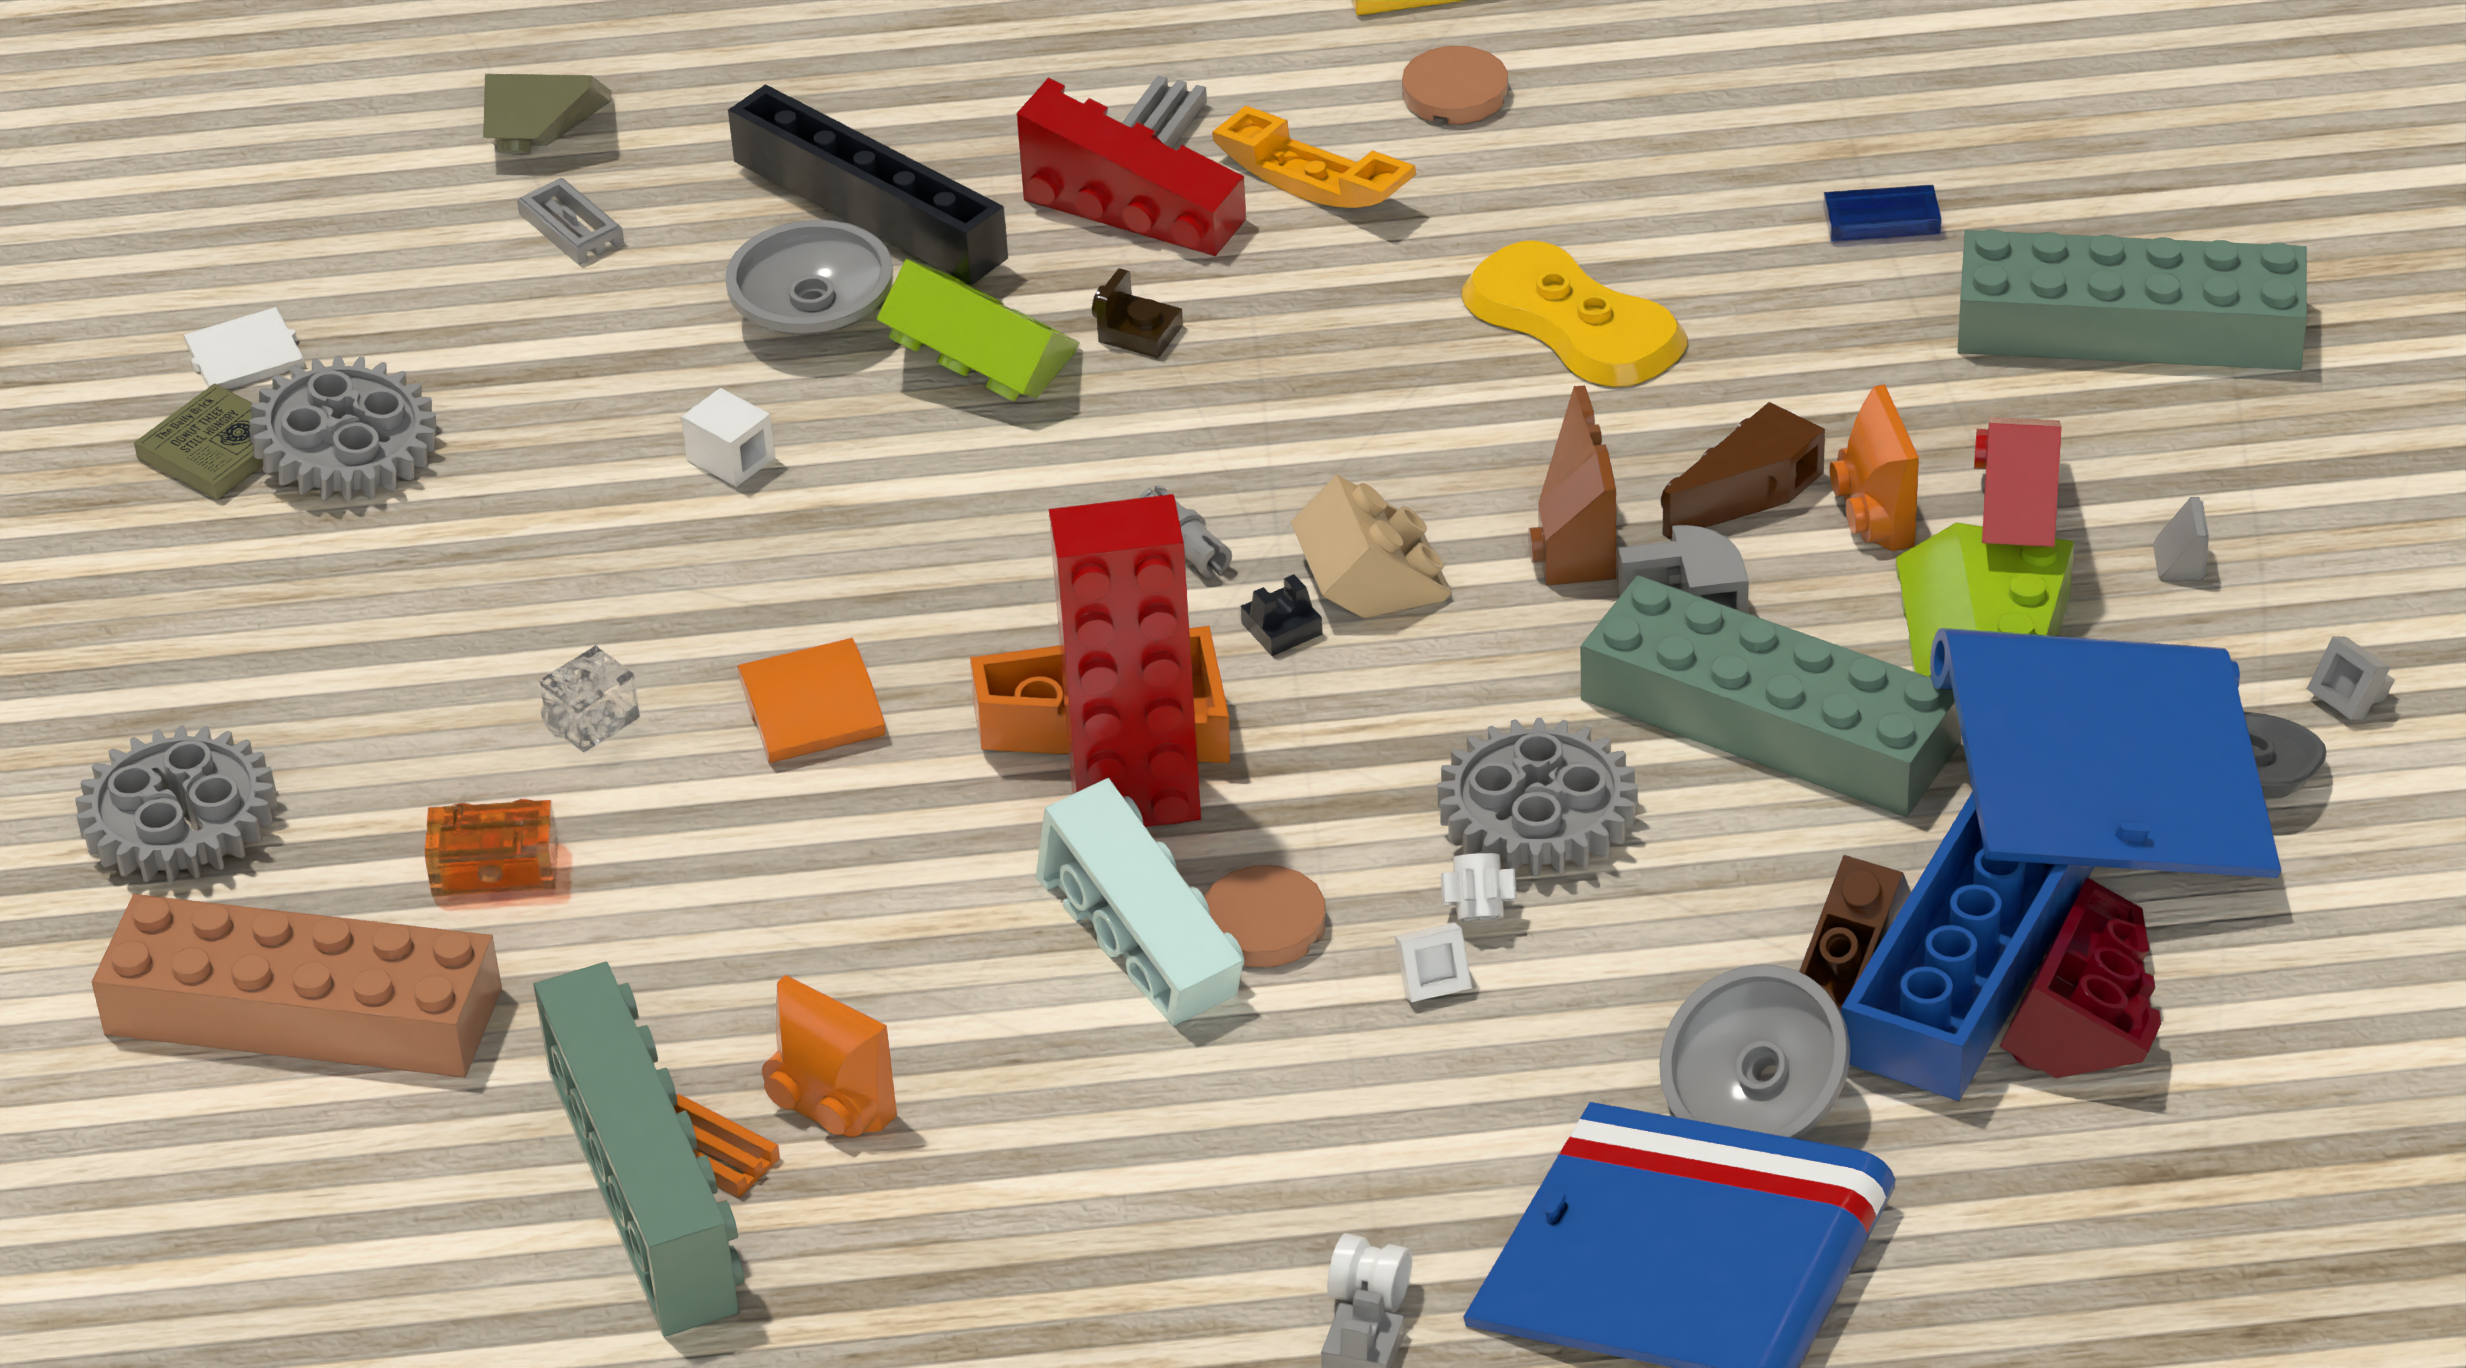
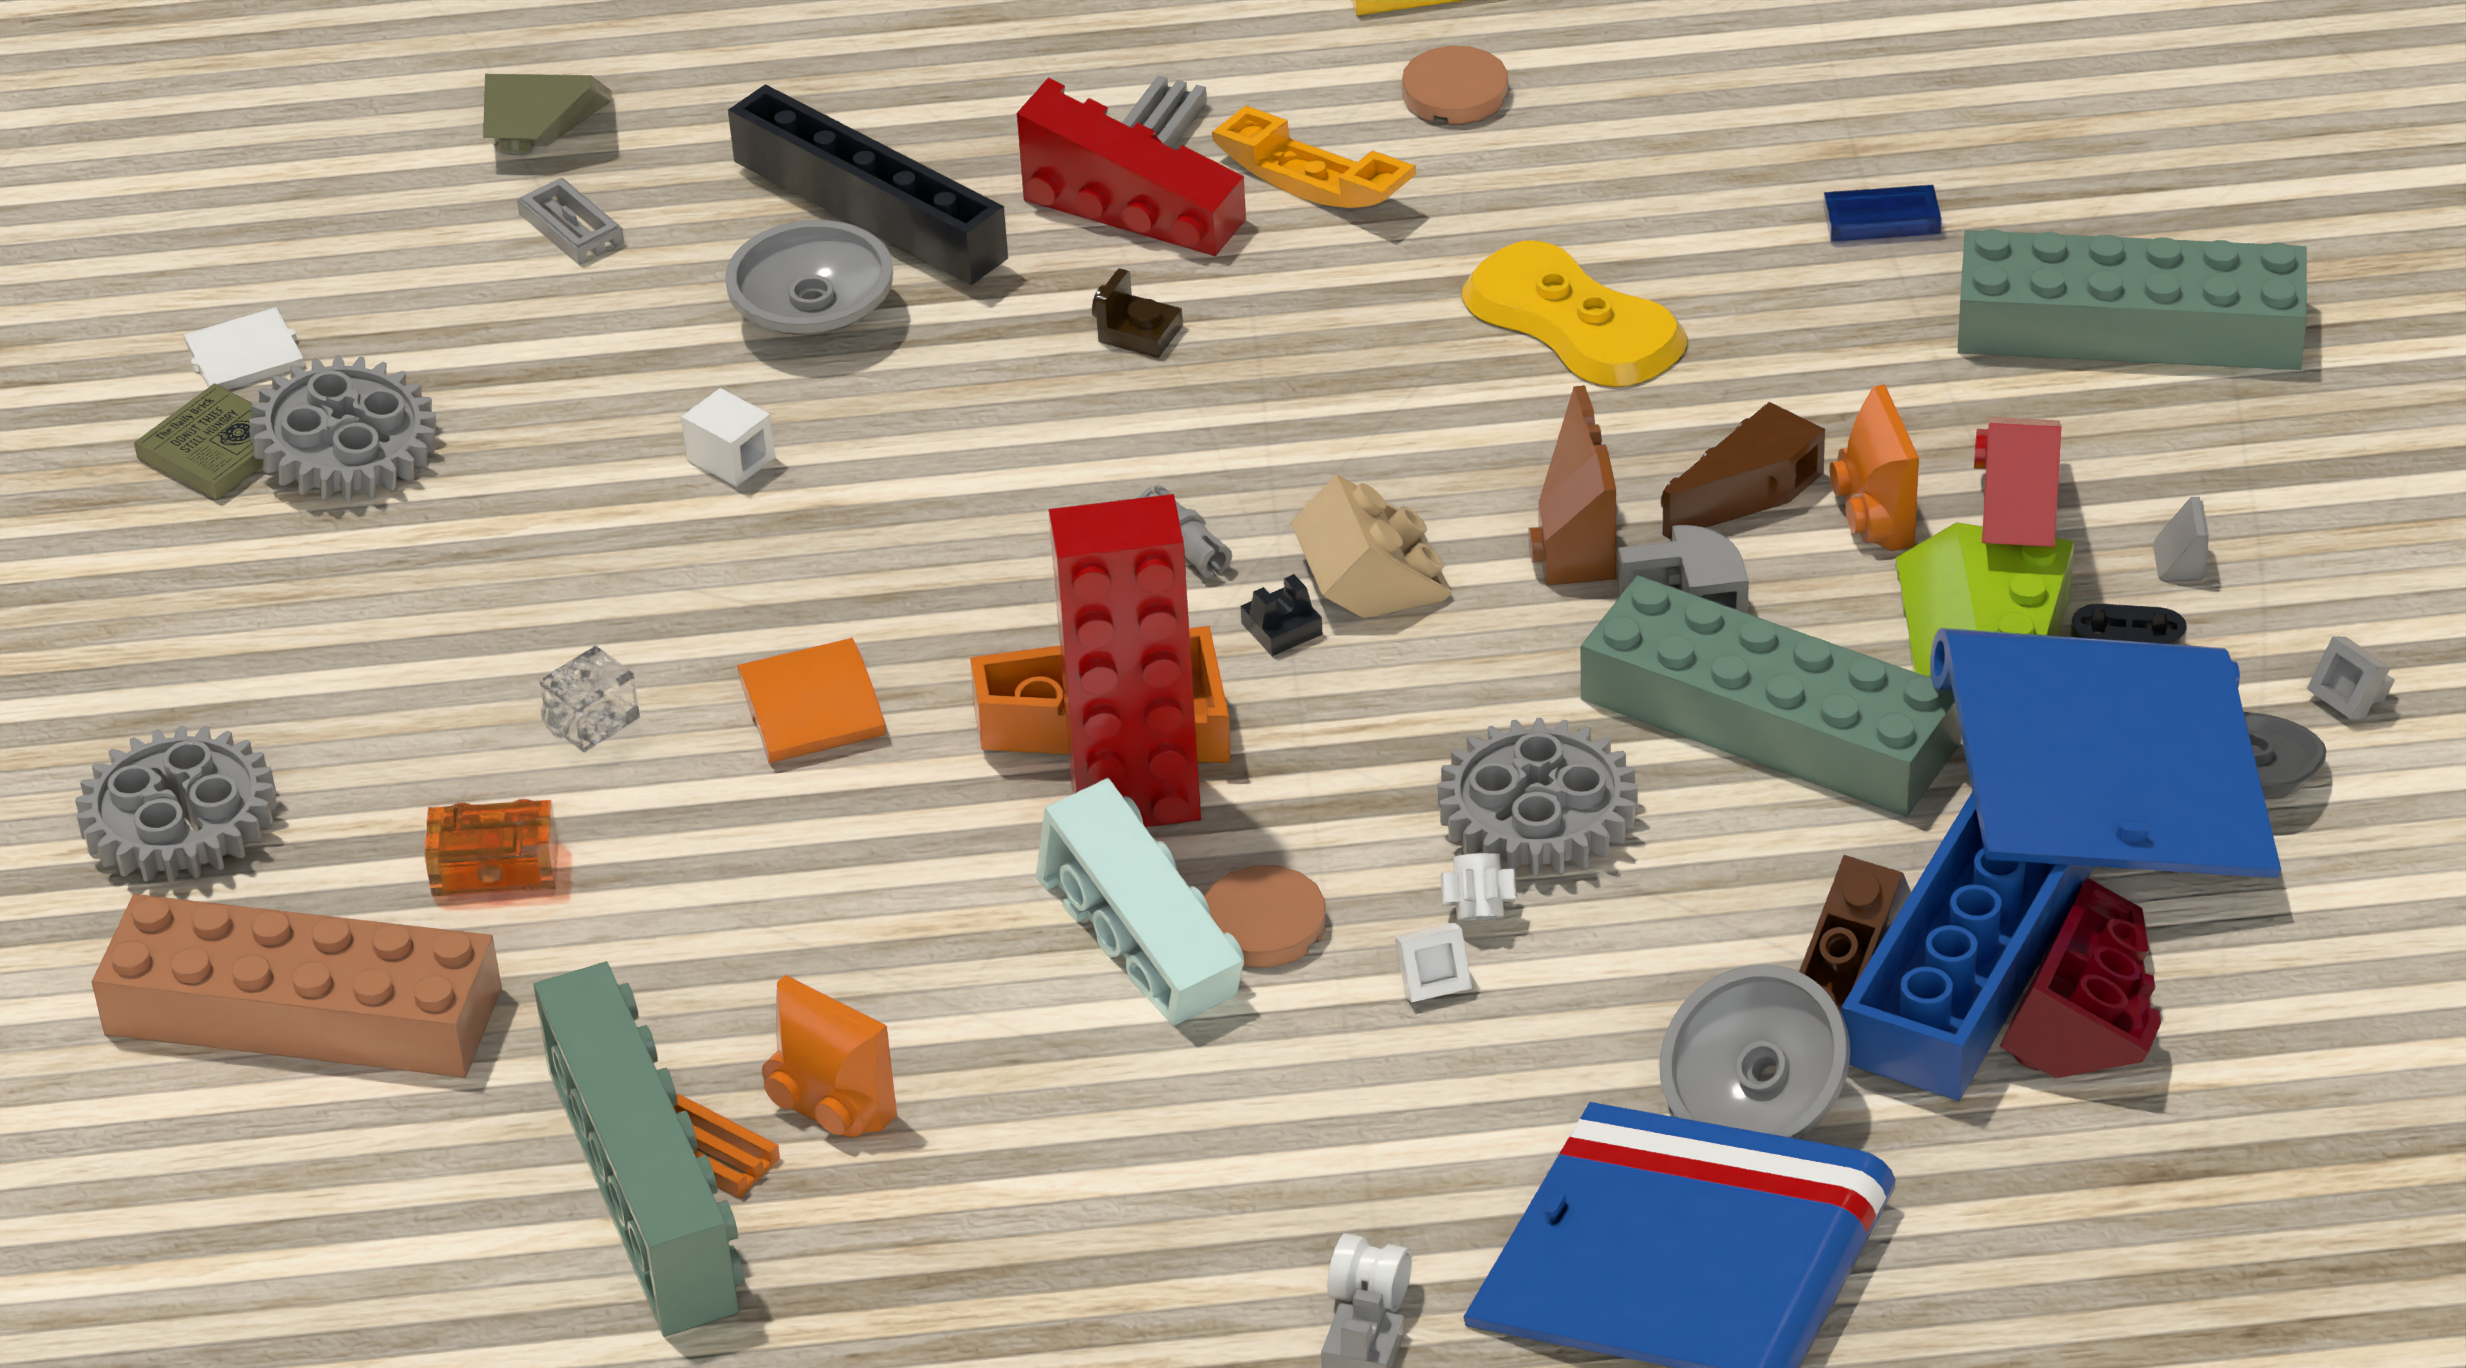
lime wedge [876,259,1080,402] -> none
none -> black beam [2070,604,2187,645]

